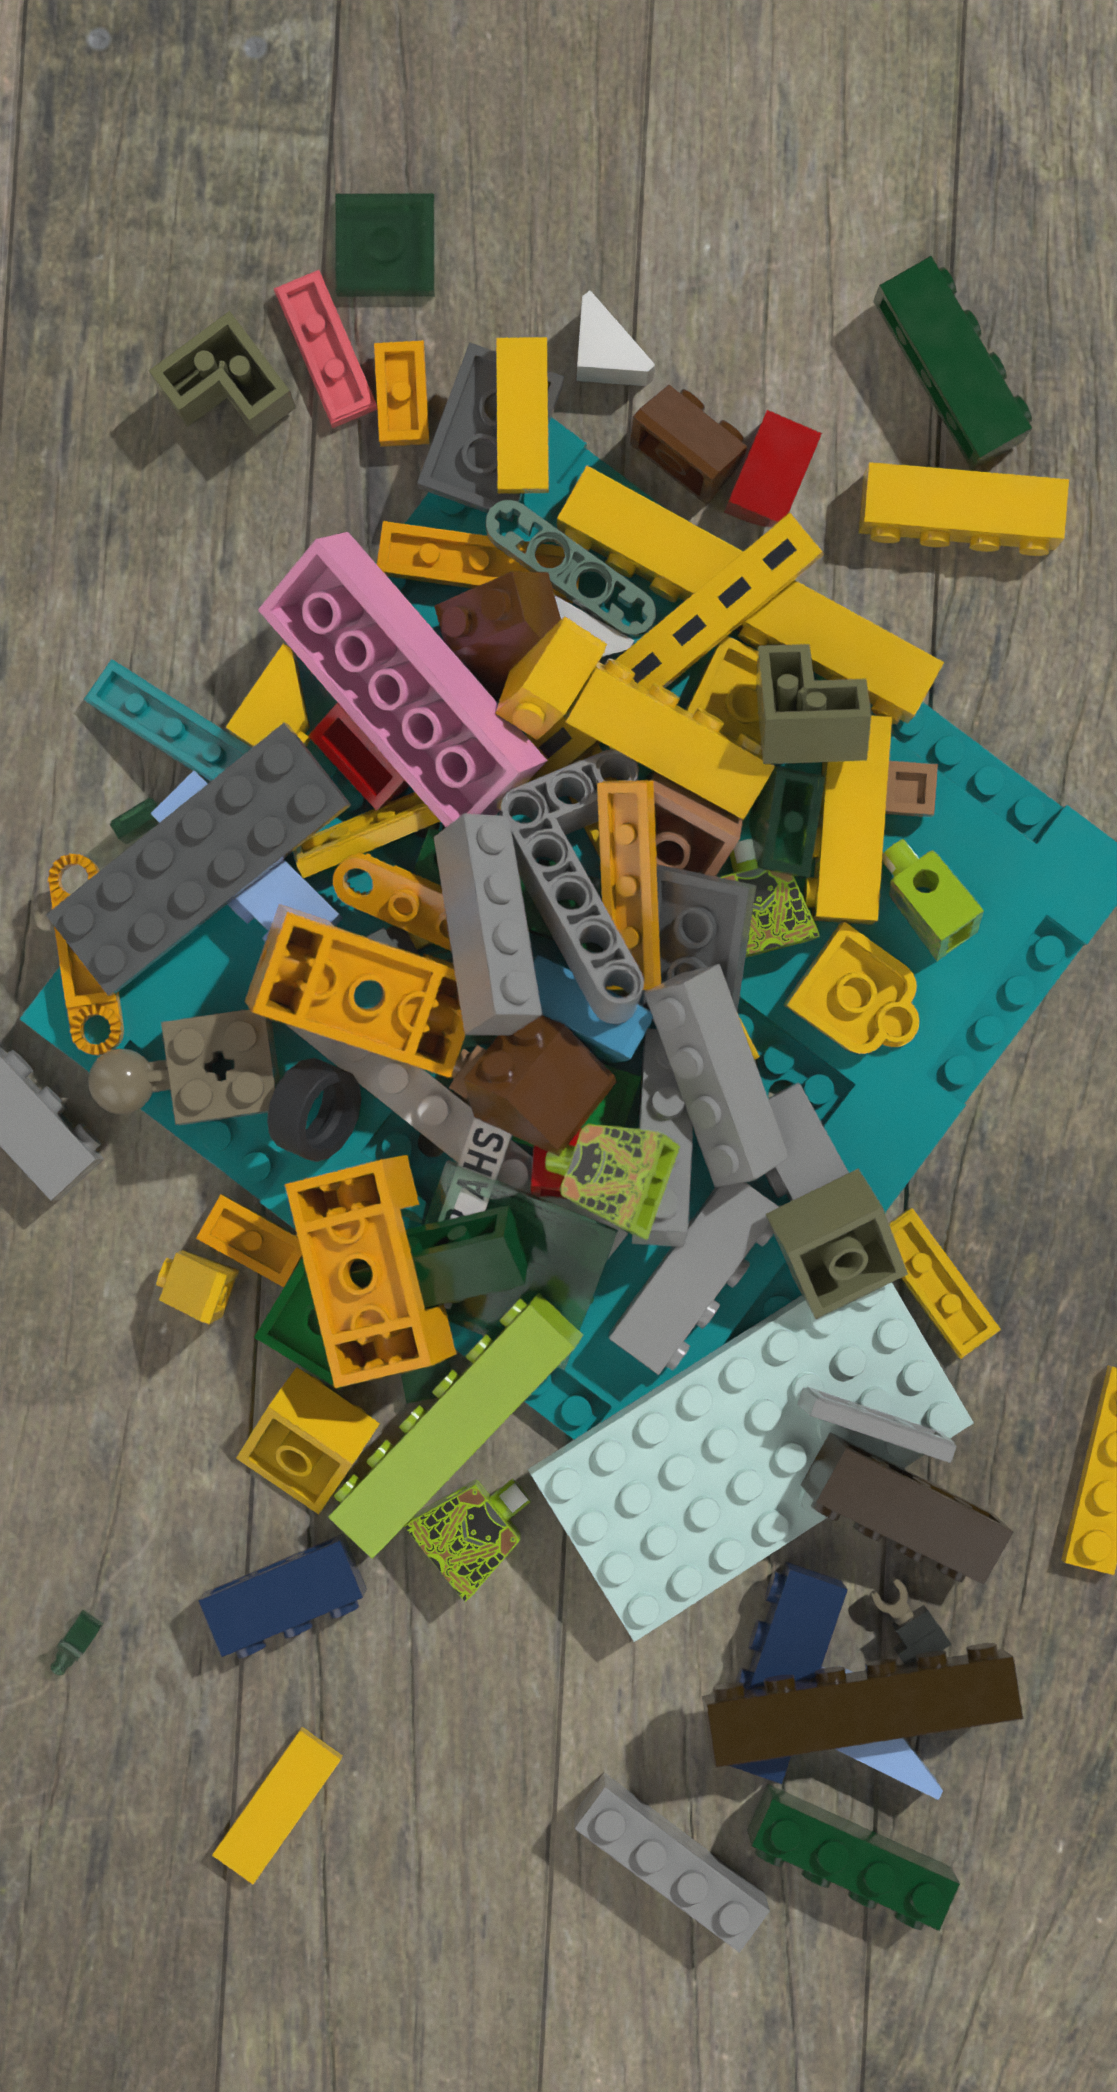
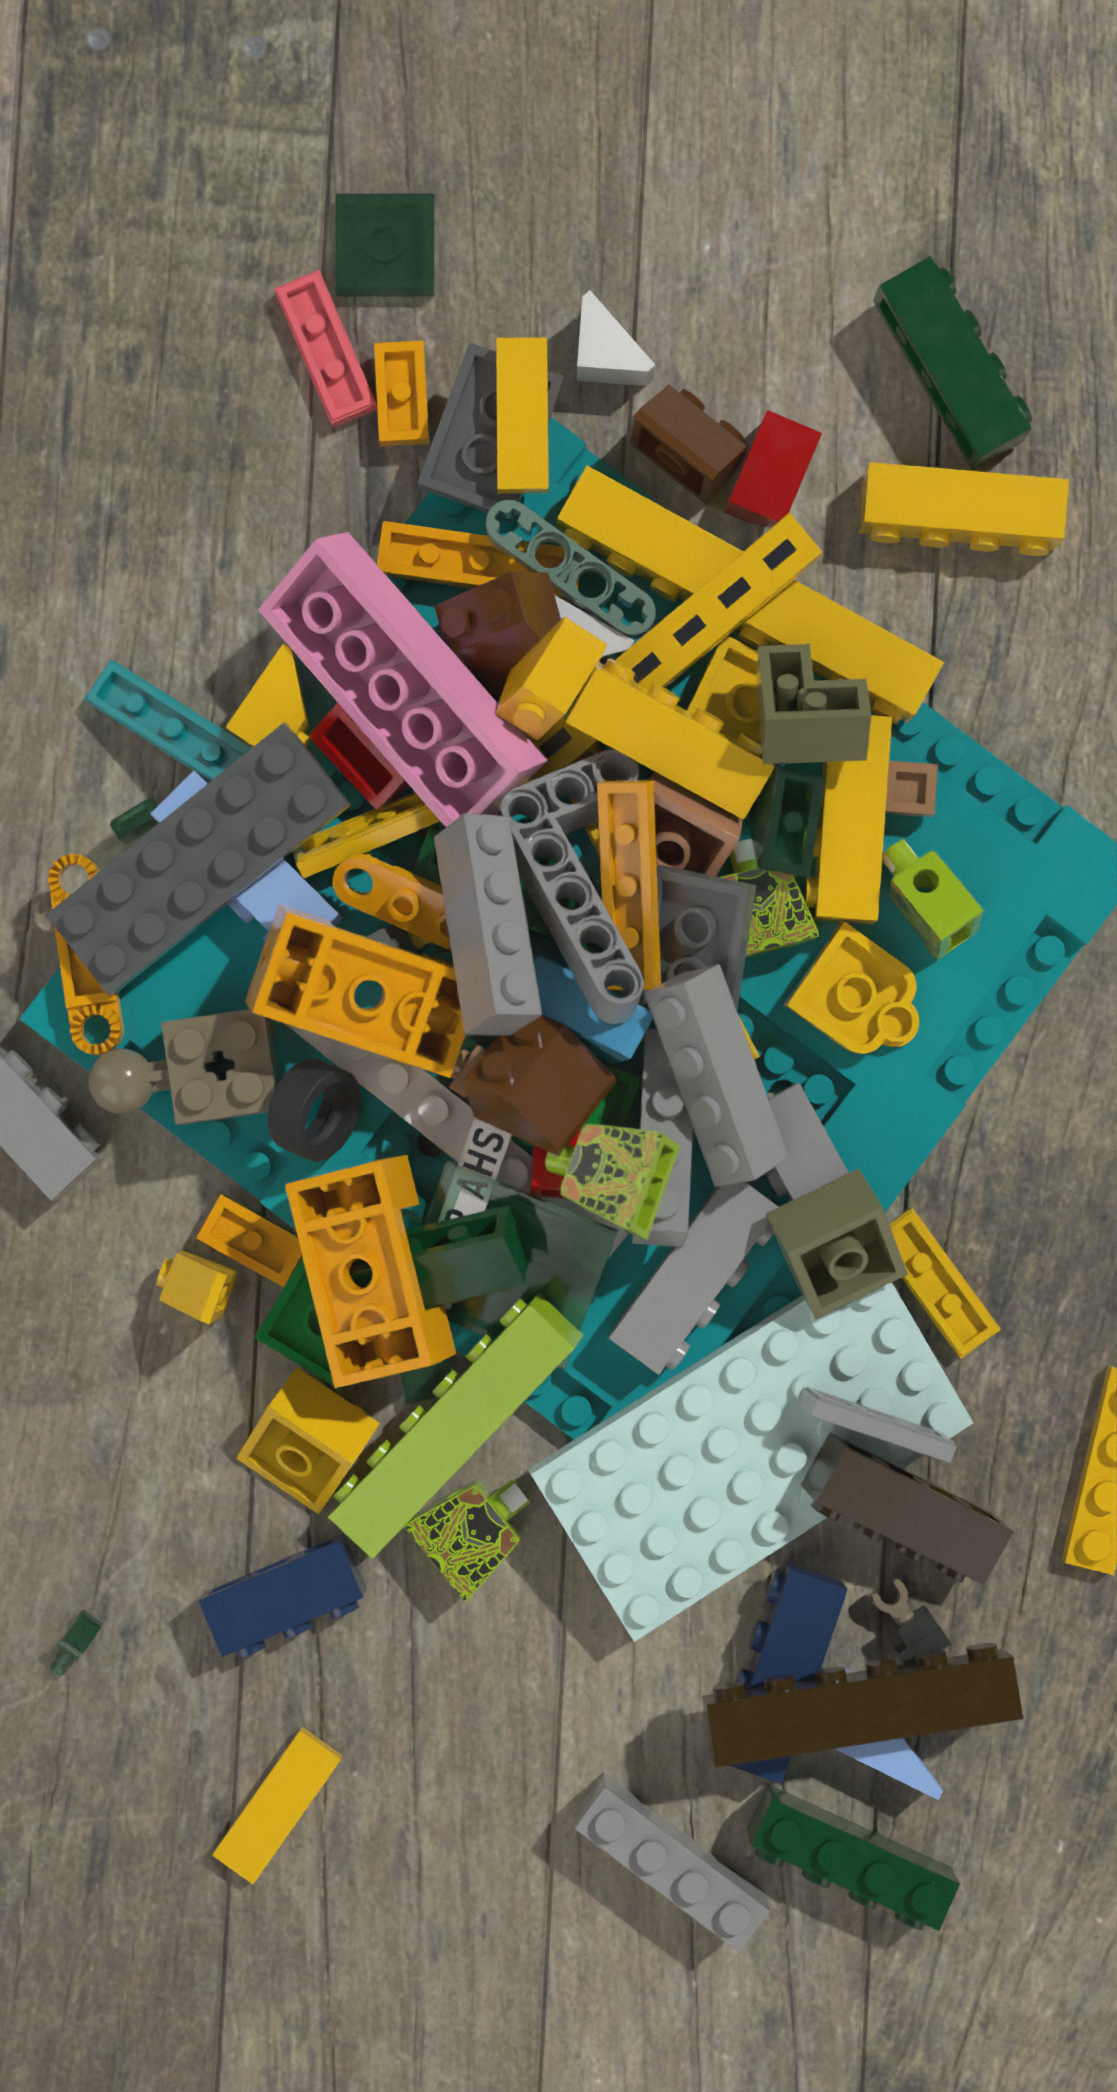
olive brick [149,311,296,437] -> none

